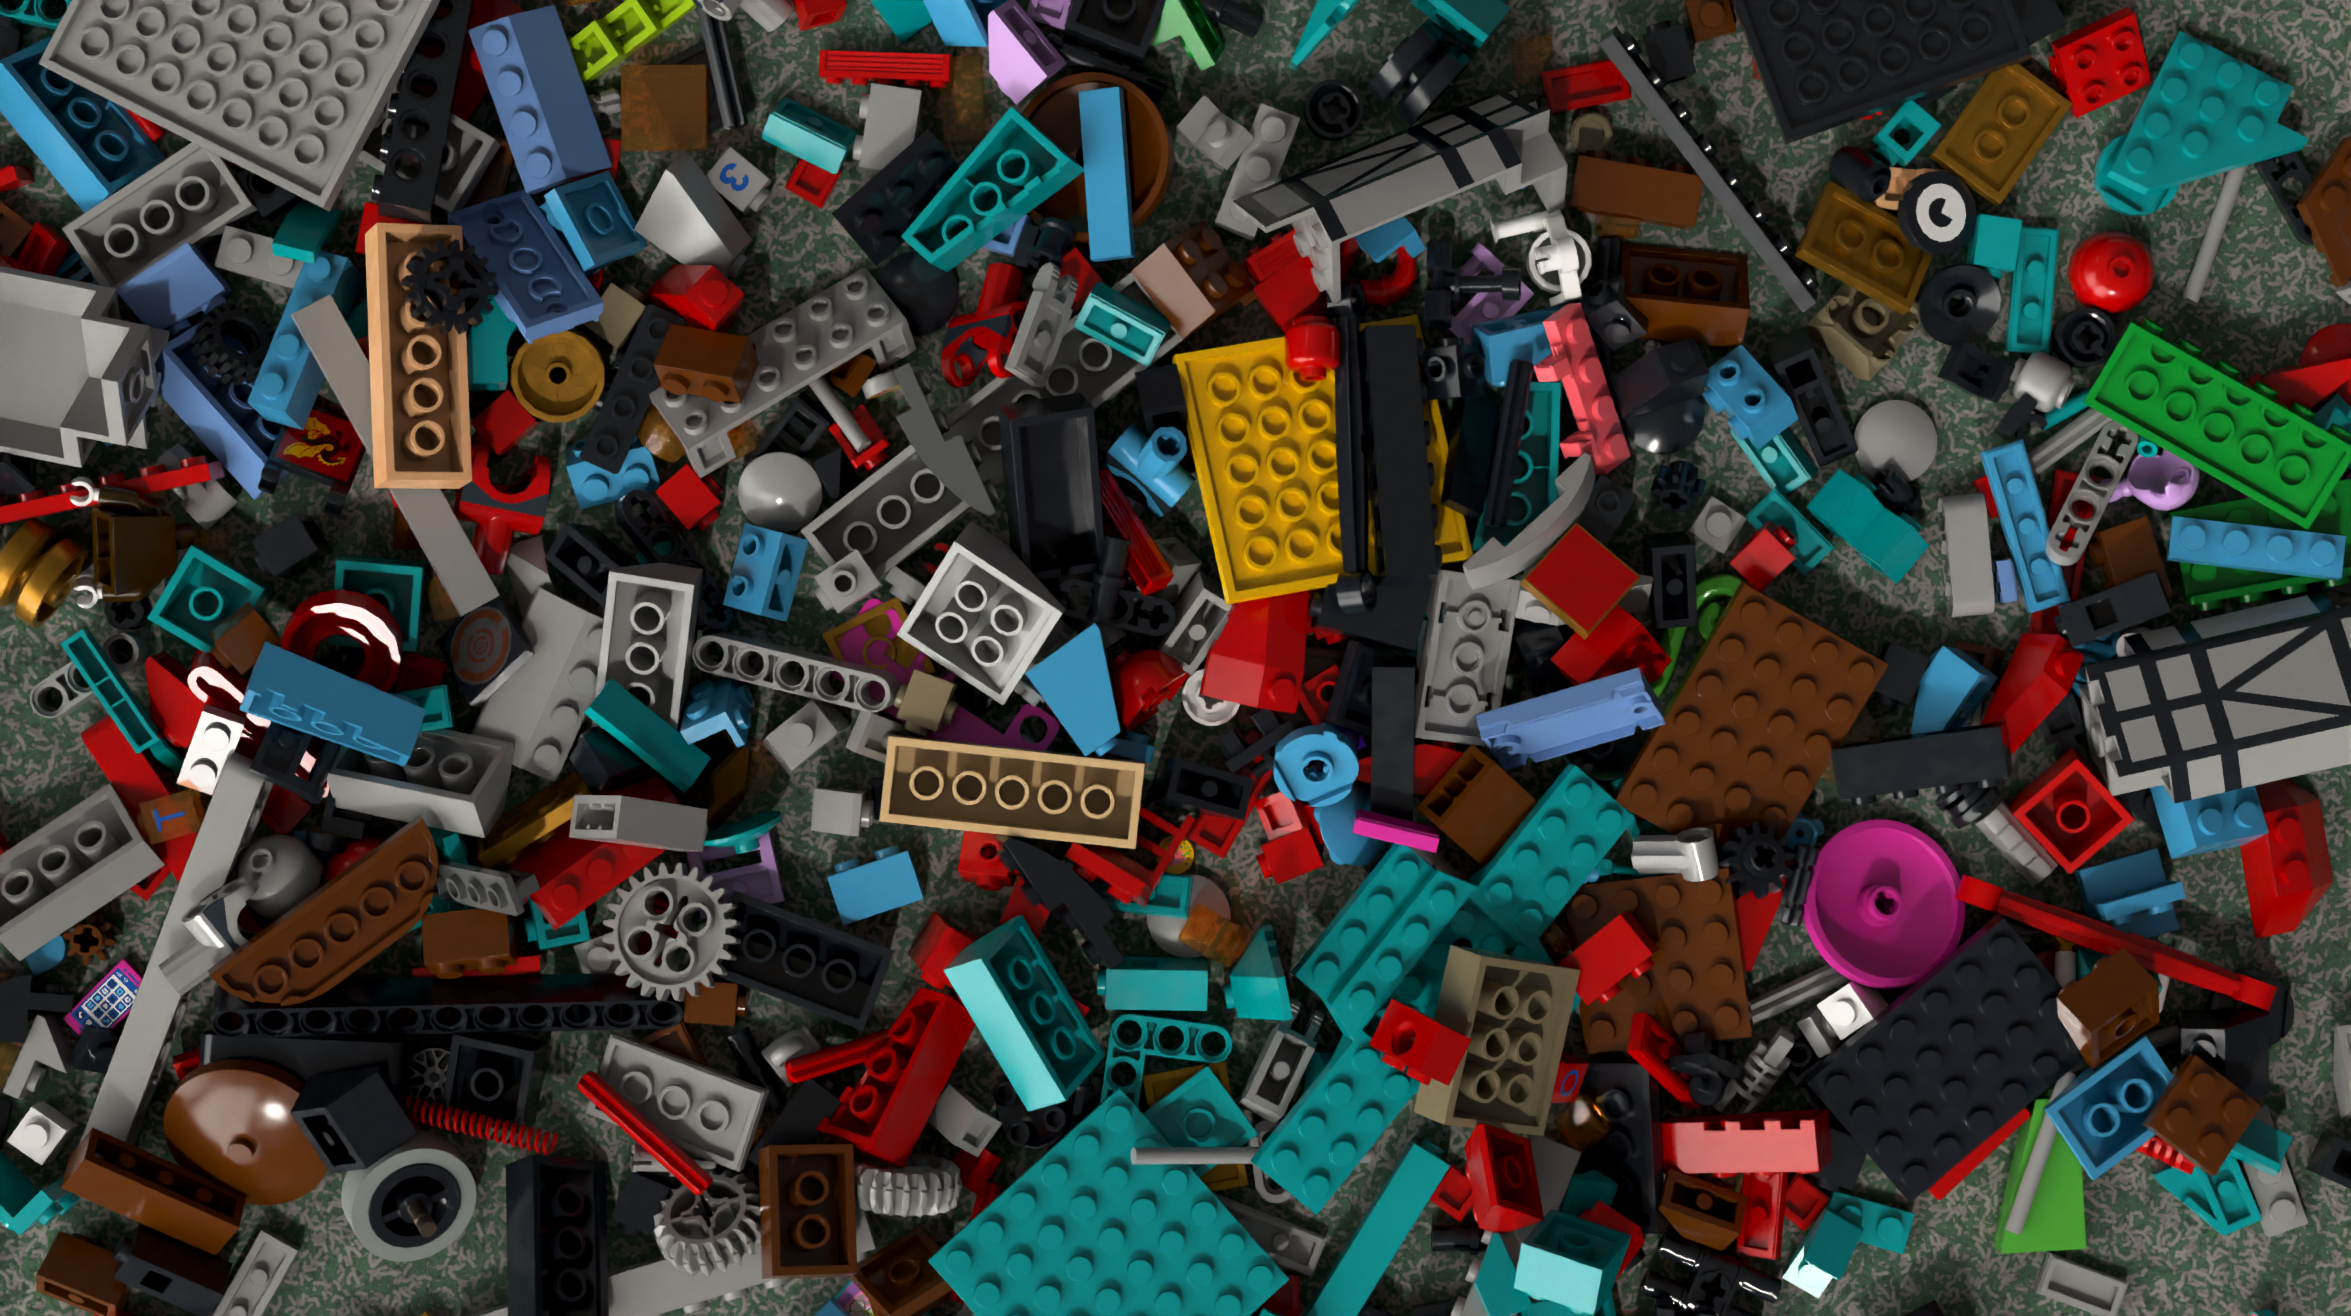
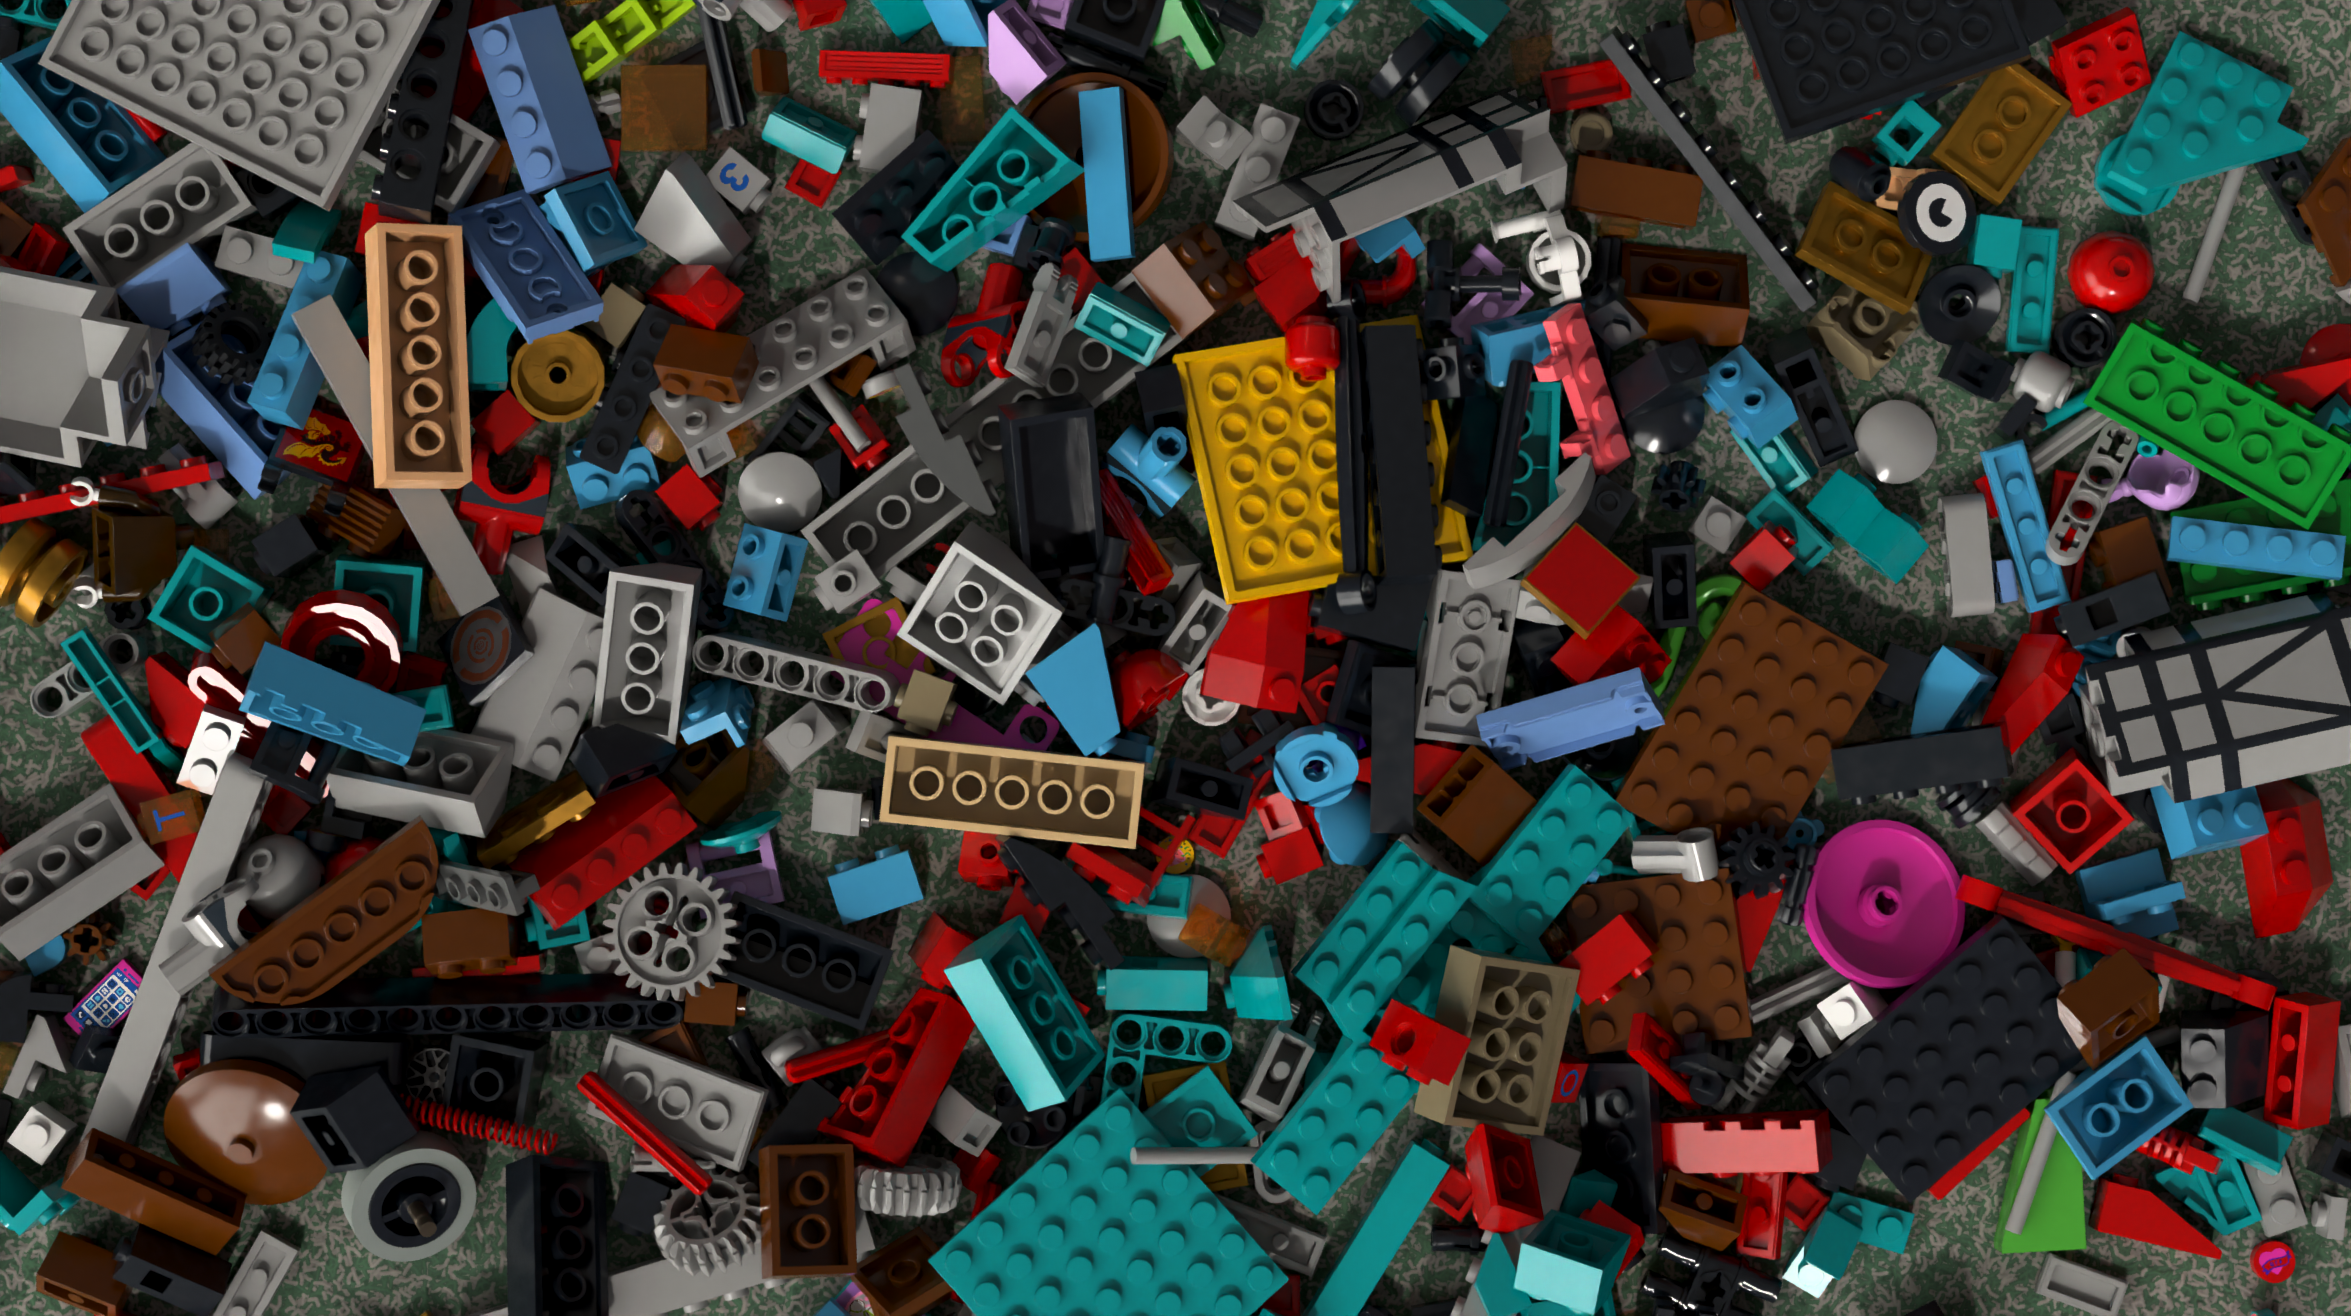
black gear [401,239,499,335] -> none
light grey slope [569,795,708,852] -> none
teal tile [584,678,711,793] -> none
dark pink tile [1352,809,1439,853] -> none
clear orange tile [1554,1095,1611,1154] -> none
black pin [1871,465,1922,516] -> none
reddish brown plate [2142,1055,2261,1175] -> none
none -> reddish brown brick [306,481,407,560]
none -> reddish brown slope [751,49,789,97]
none -> red slope [2088,1172,2222,1259]
none -> red tile [2250,1239,2296,1283]
none -> red brick [2263,992,2341,1130]
none -> light grey plate [2311,1192,2348,1240]

